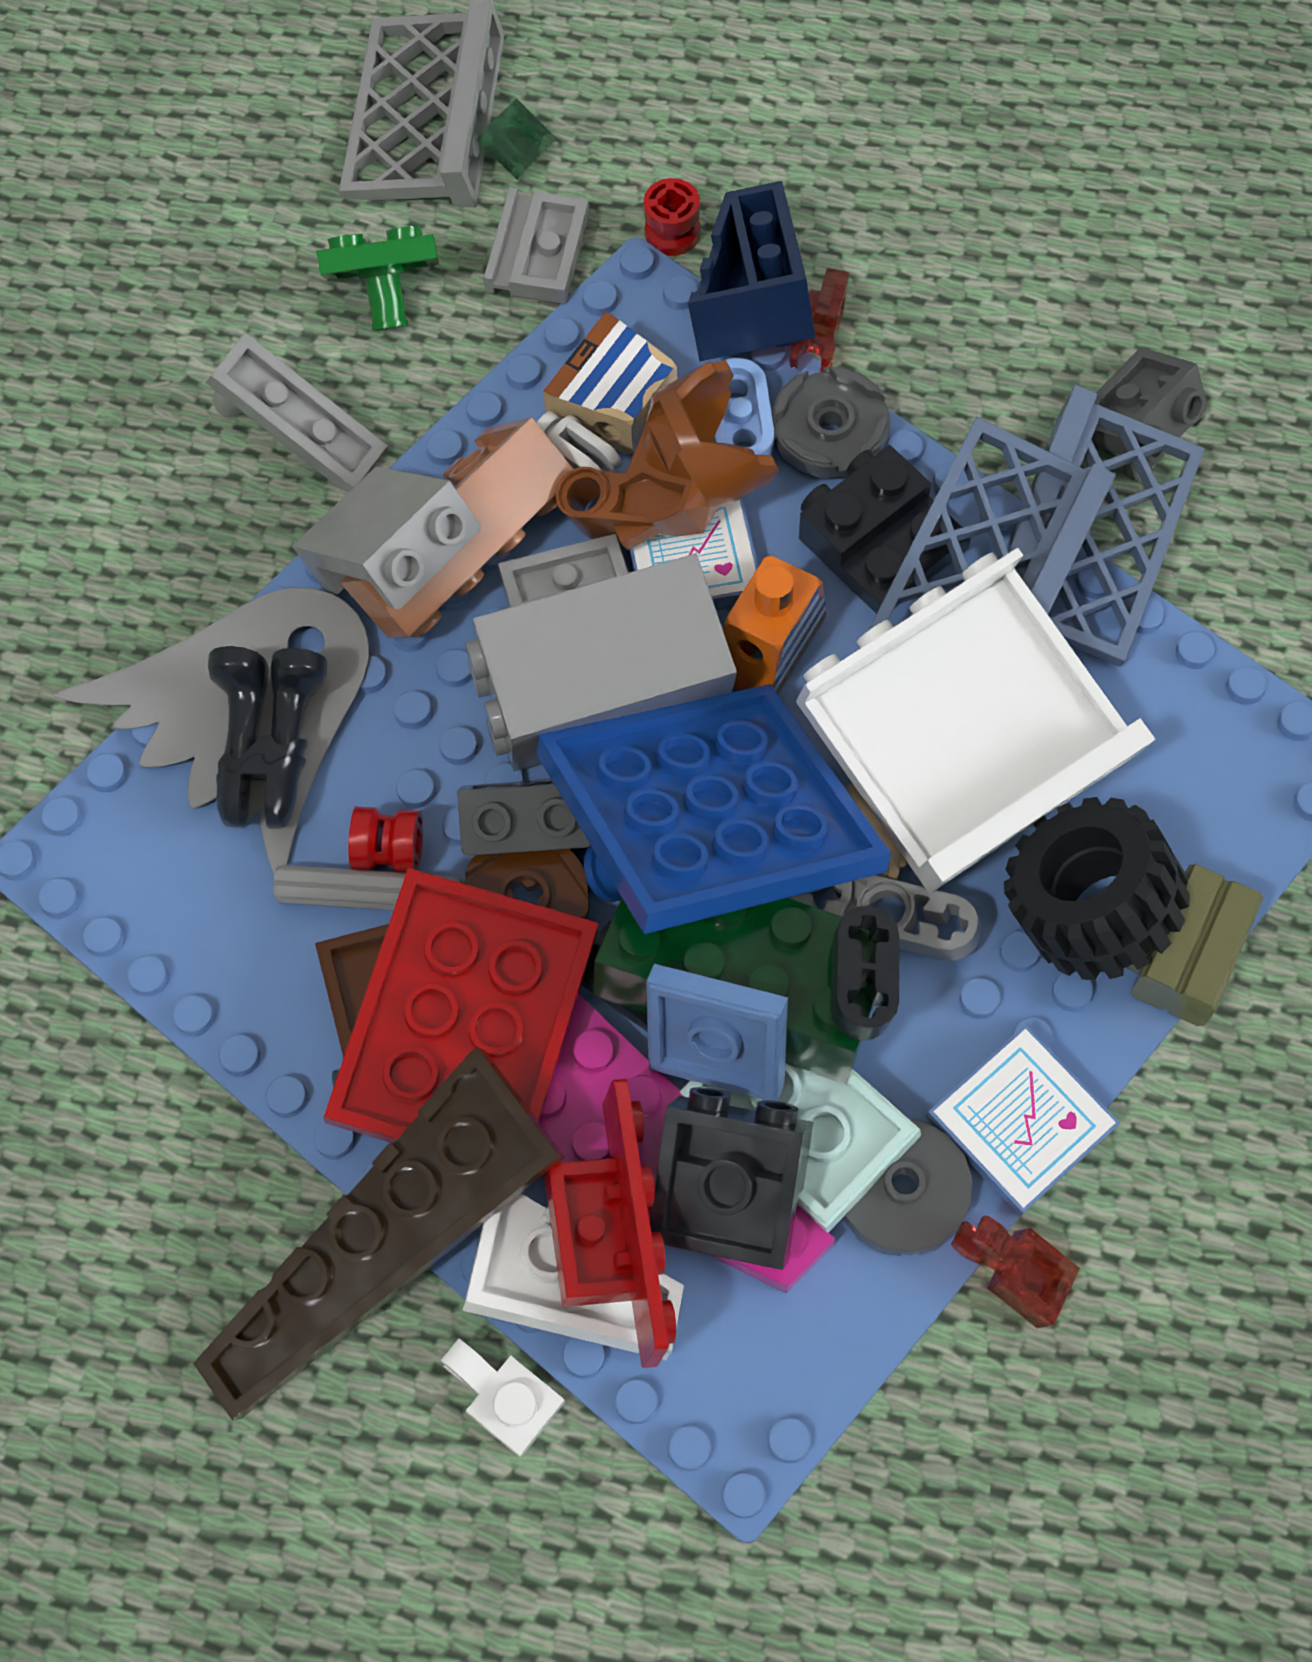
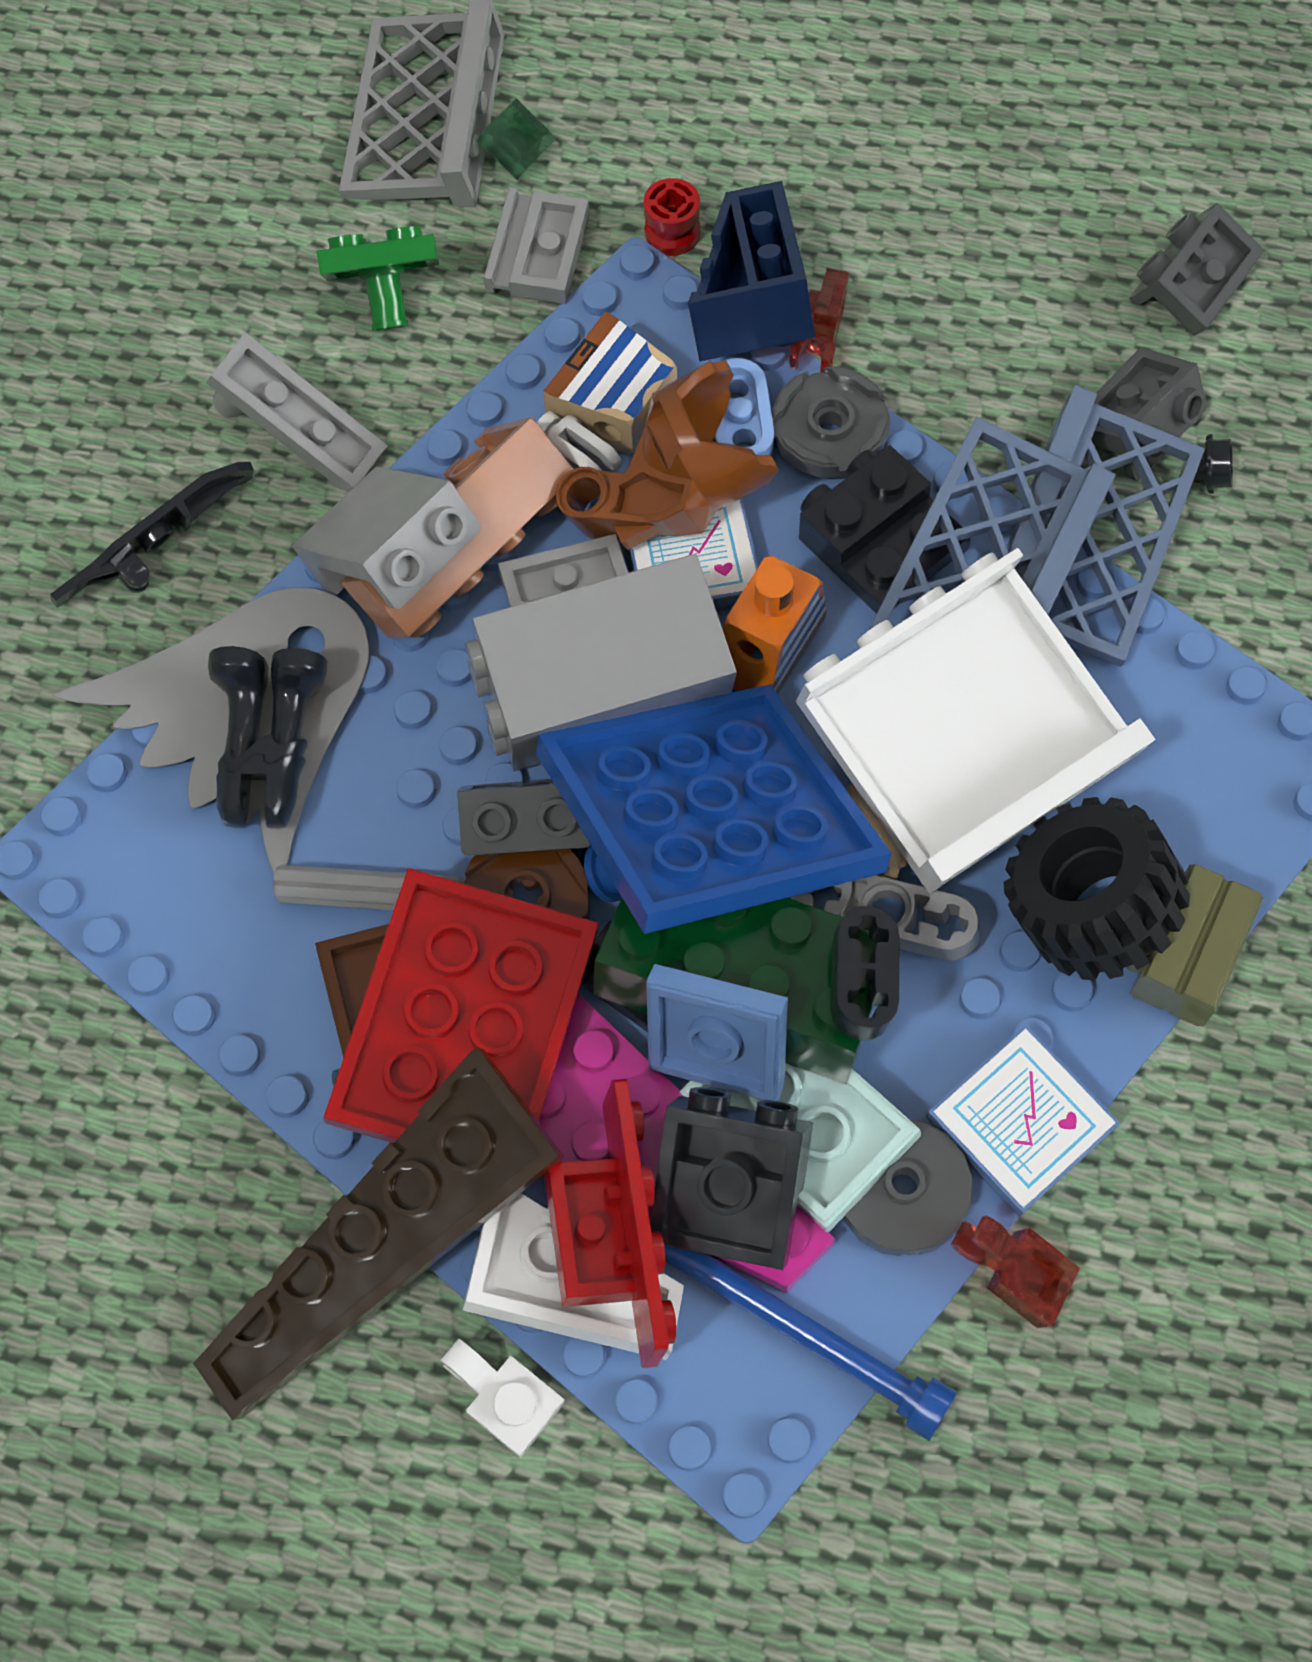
red wheel [348,806,423,873] -> none
none -> black piece [50,462,254,608]
none -> blue piece [664,1245,957,1441]
none -> dark grey bracket [1129,203,1265,336]
none -> black plate [1194,434,1233,494]

